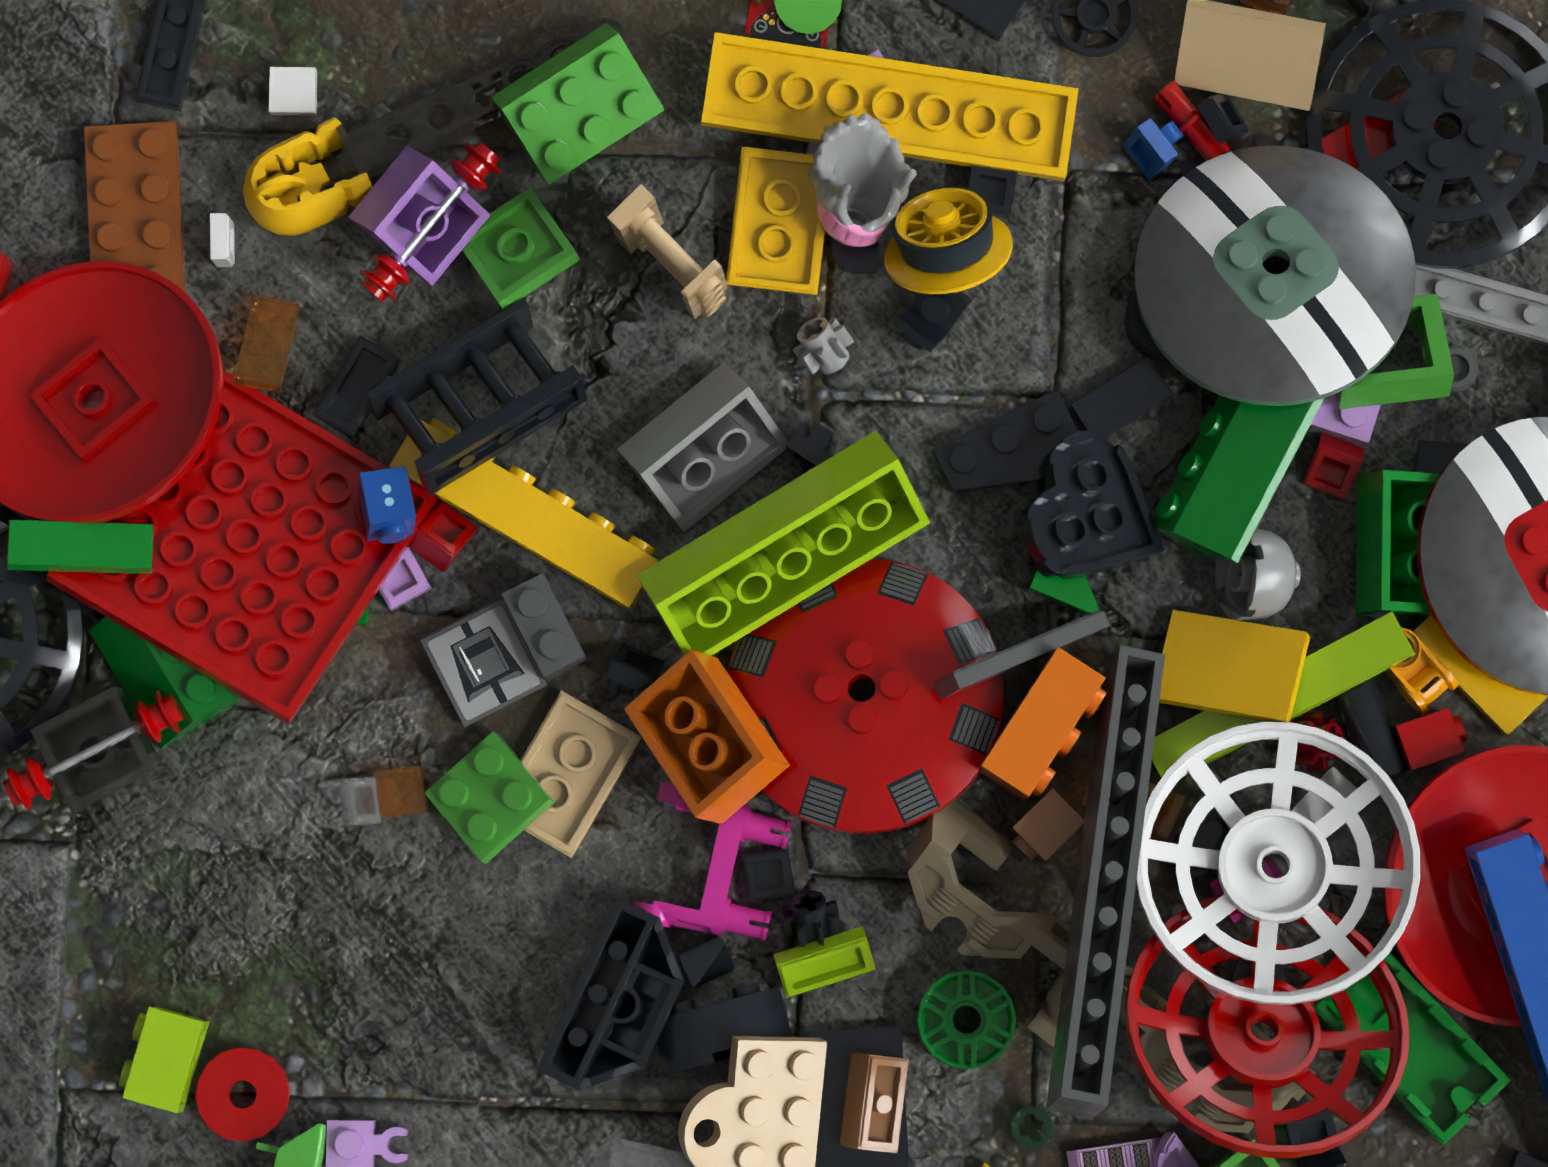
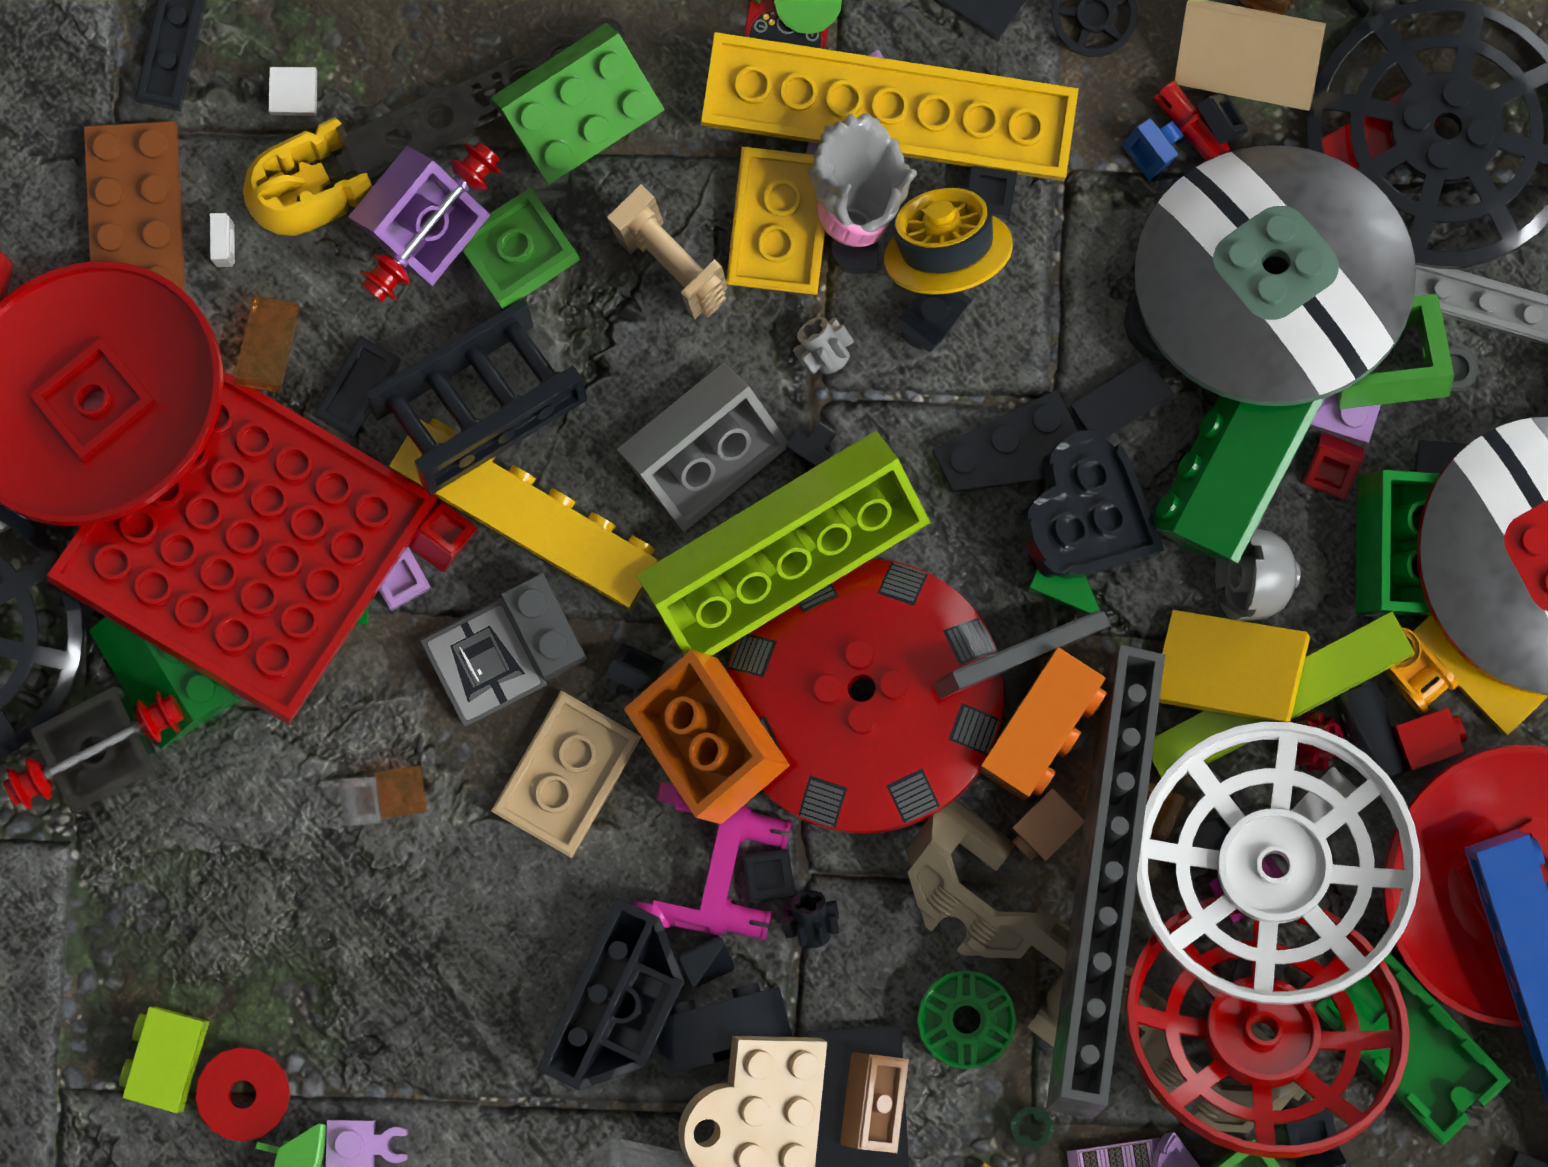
green tile [7,520,153,574] -> none
blue brick [357,466,416,544] -> none
bright green plate [425,731,555,864] -> none
lime tile [773,926,876,998] -> none

